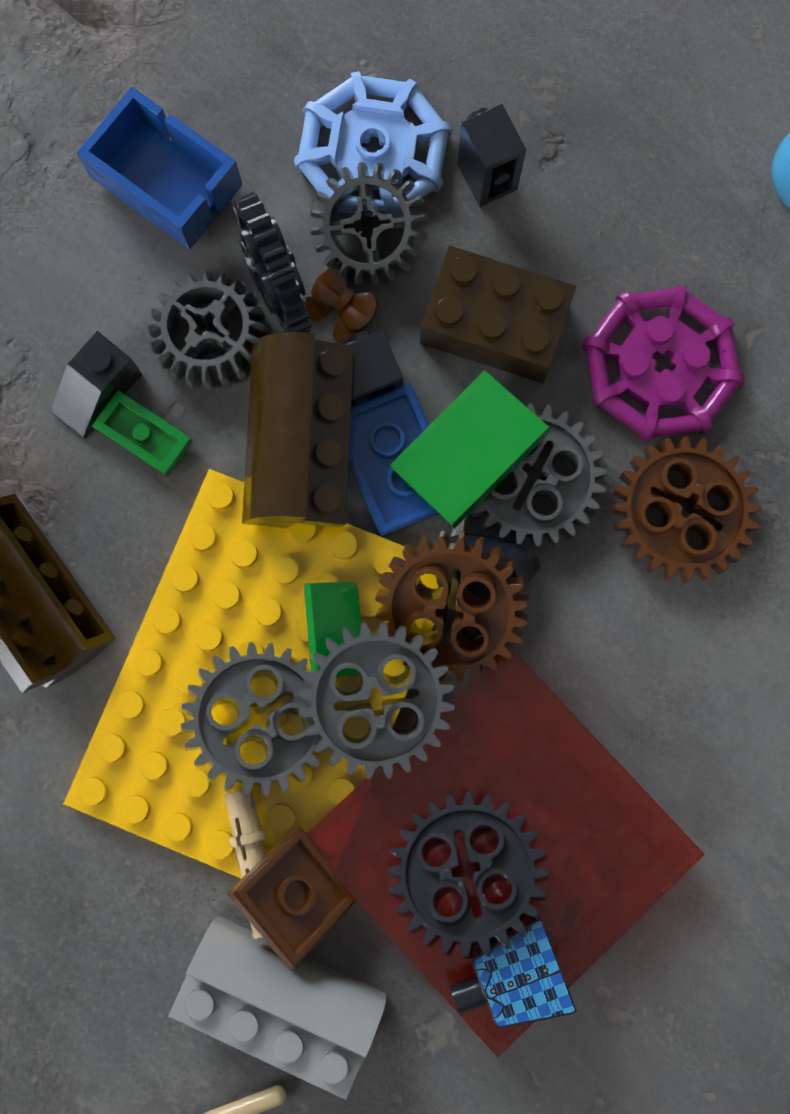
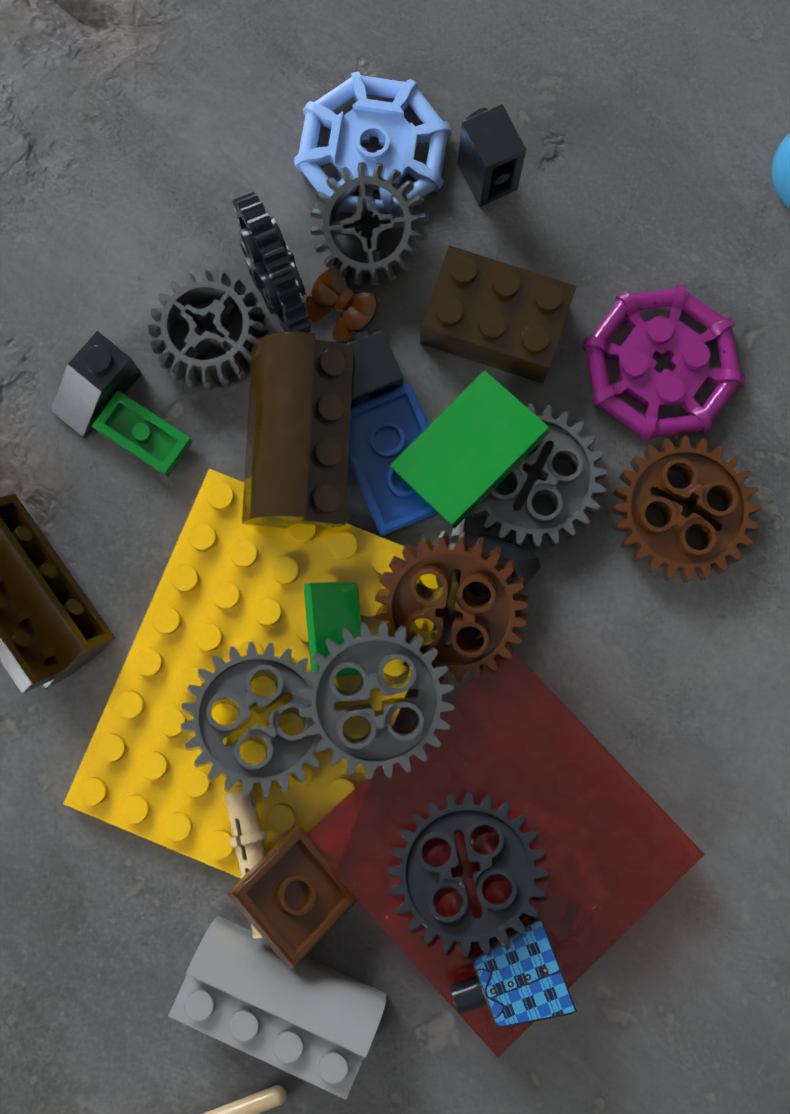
blue piece [76,87,243,250] -> none

